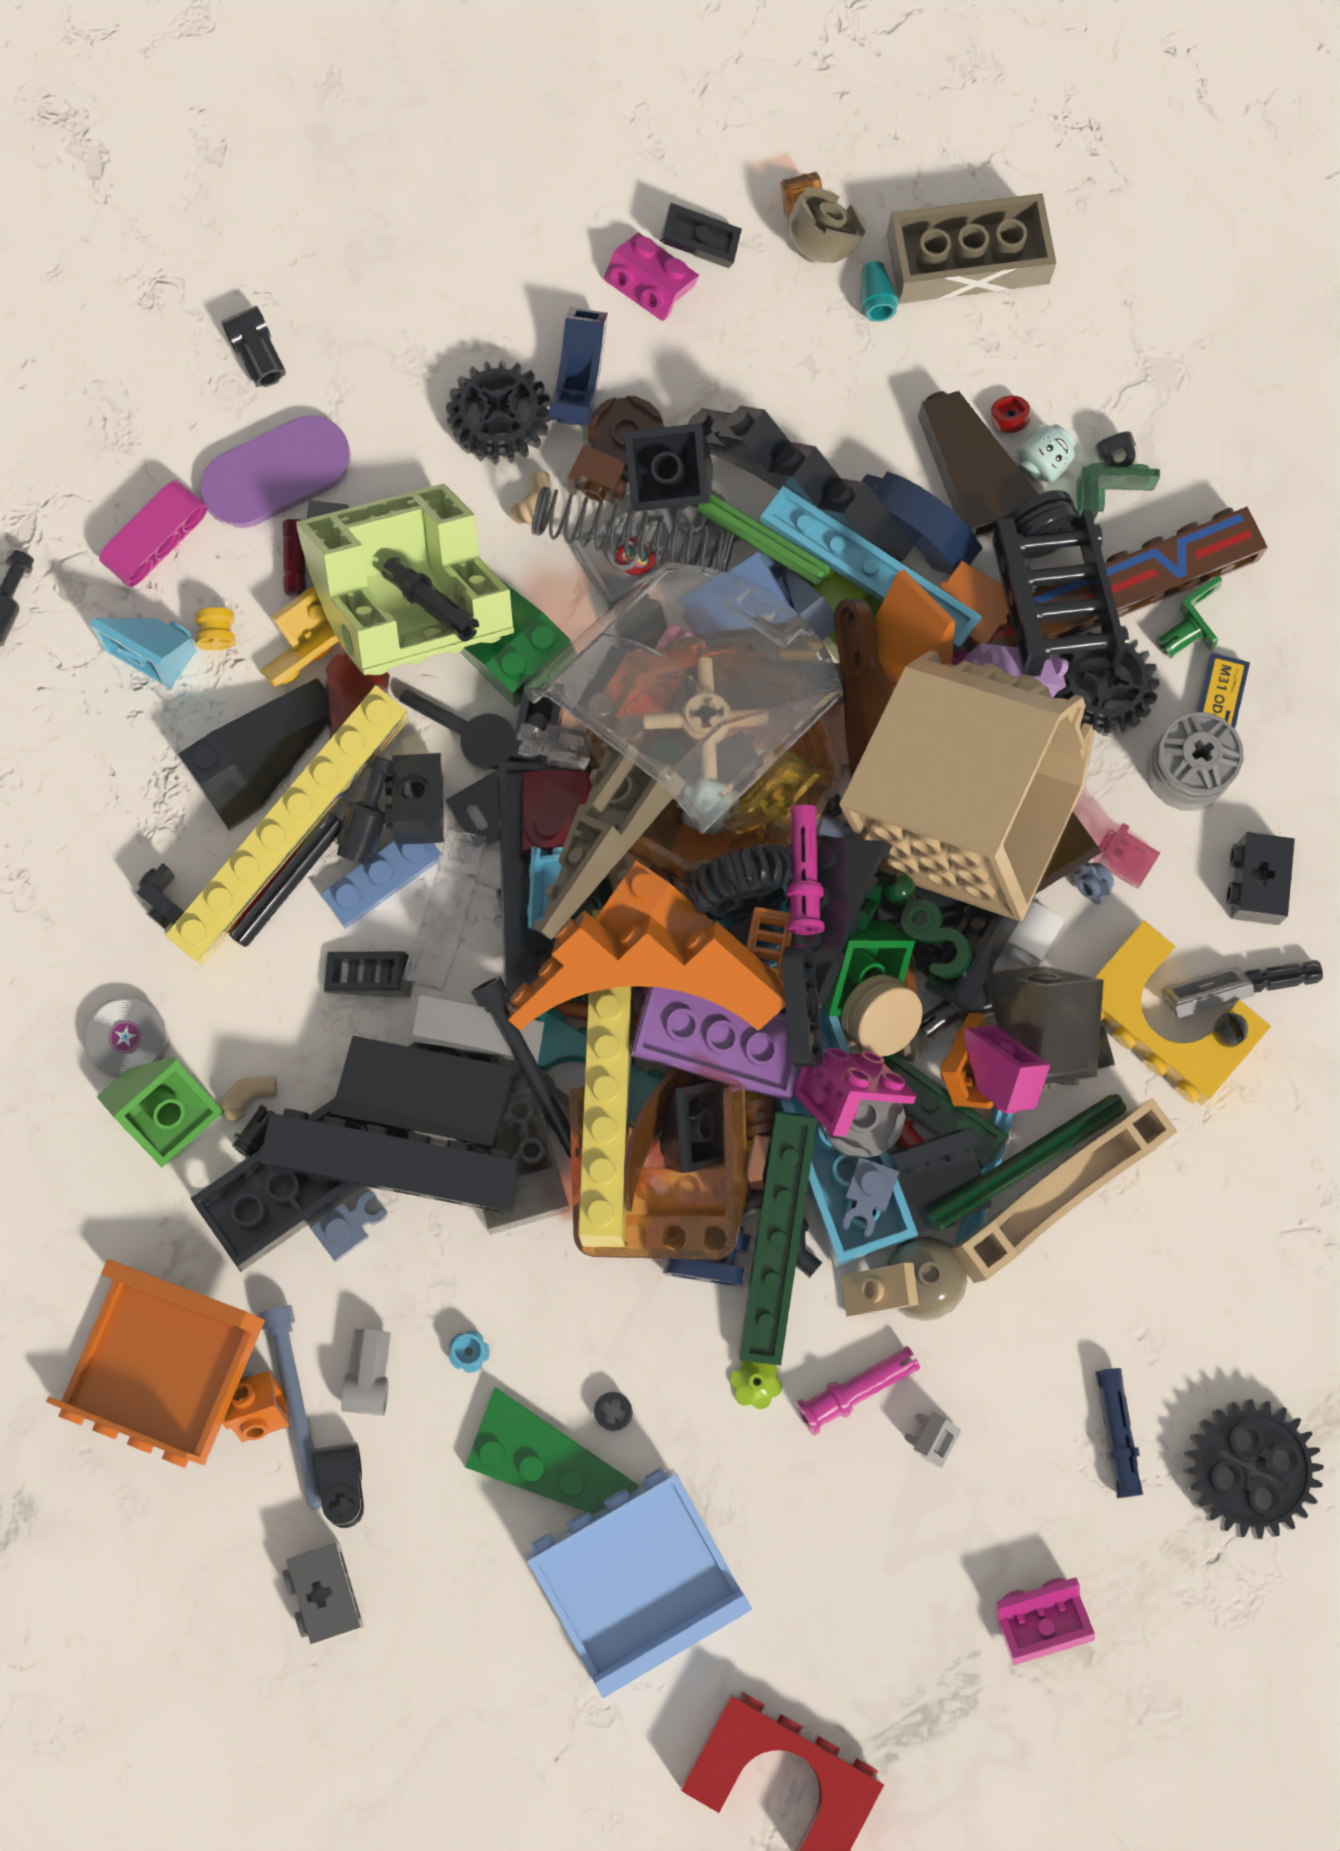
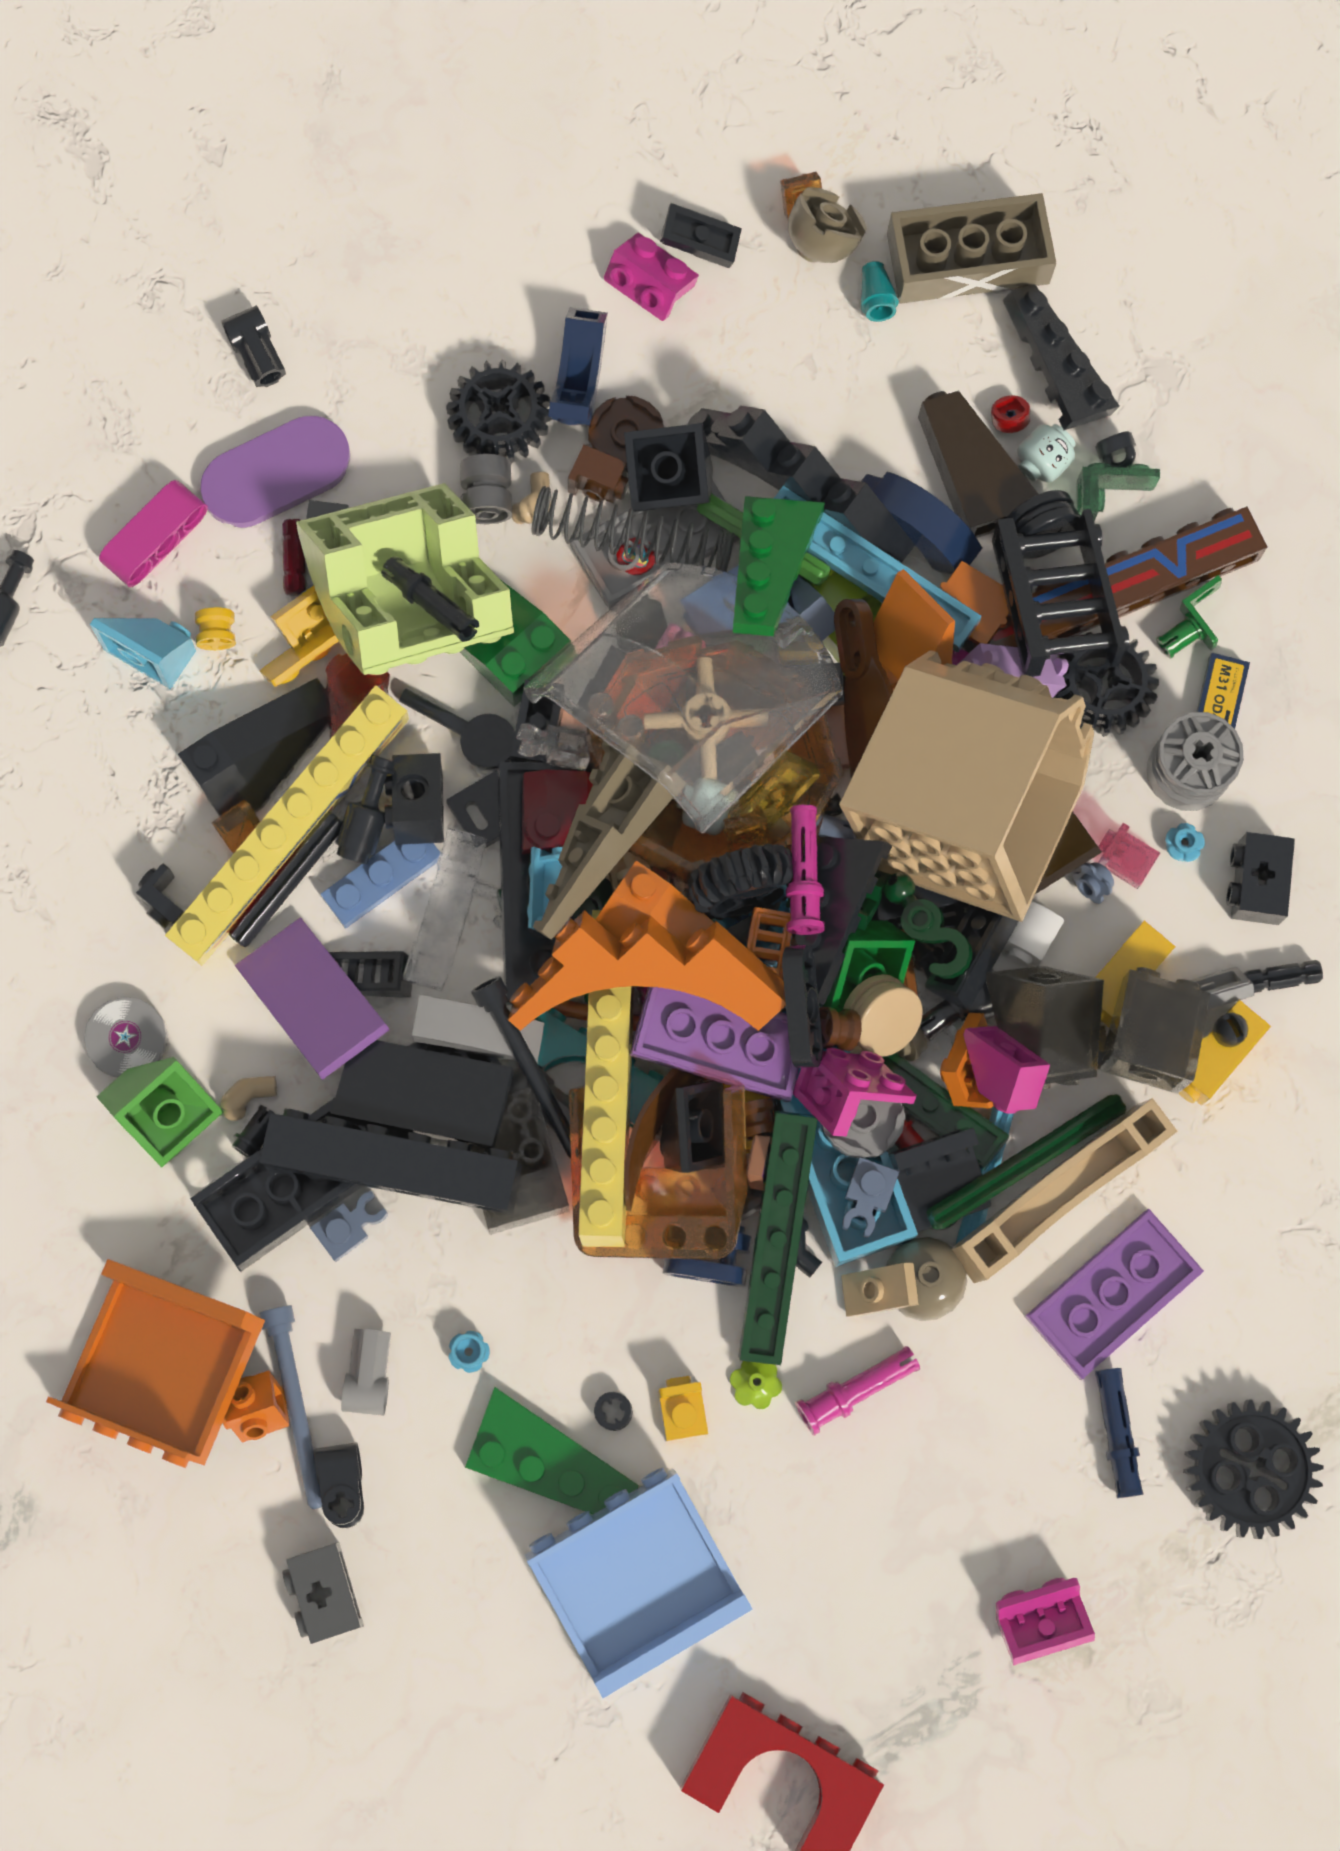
light grey tile [904,1412,961,1468] -> none
none -> clear orange slope [211,800,261,854]
none -> medium lavender tile [234,917,389,1080]
none -> flat silver wheel [460,454,512,525]
none -> yellow bracket [658,1376,708,1441]
none -> green wing [733,496,825,636]
none -> reddish brown wheel [819,1006,862,1051]
none -> black wing [1003,284,1120,431]
none -> medium lavender tile [1024,1208,1204,1380]
none -> clear smoke slope [1098,967,1211,1094]
none -> medium azure plate [1165,823,1205,862]

